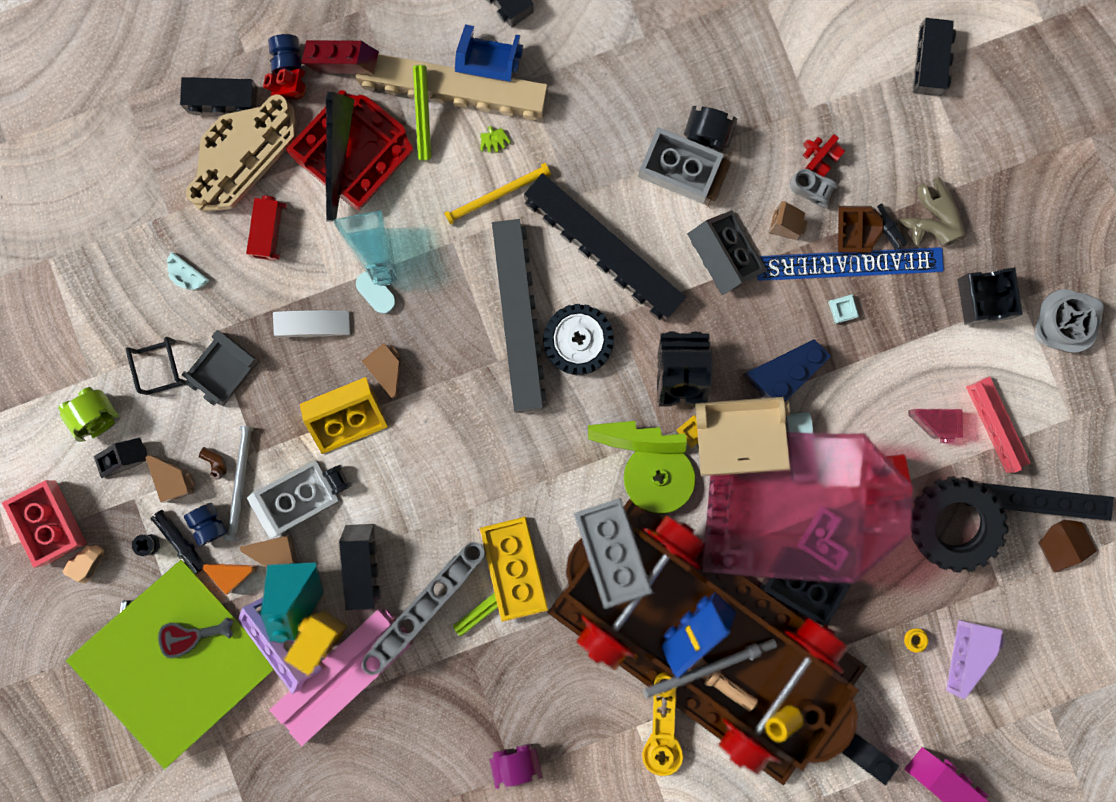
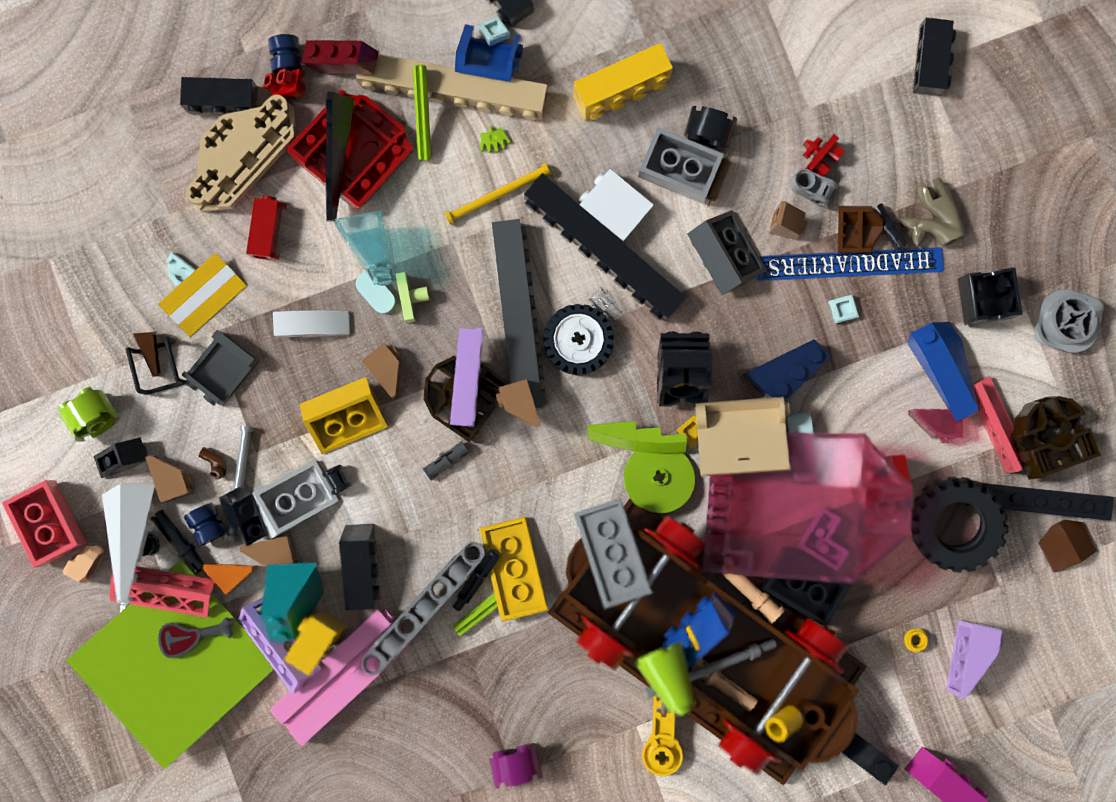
none -> white wedge [102,483,157,606]
none -> coral fence [109,566,215,617]
none -> reddish brown piece [133,331,161,377]
none -> yellow sticker [158,253,247,337]
none -> black slope [219,487,268,546]
none -> yellowish green tile [396,272,430,323]
none -> dark grey pin [422,441,470,481]
none -> dark brown connector [423,356,510,443]
none -> lavender fence [450,327,484,427]
none -> black piece [453,548,501,611]
none -> light aqua tile [478,16,510,47]
none -> medium nougat slope [496,379,541,427]
none -> yellow brick [573,42,673,121]
none -> white brick [579,169,654,243]
none -> clear cone [589,287,623,322]
none -> lime cone [635,642,694,716]
none -> light nougat pin [718,561,785,625]
none -> blue wedge [907,321,979,422]
none -> dark brown connector [1012,396,1101,480]

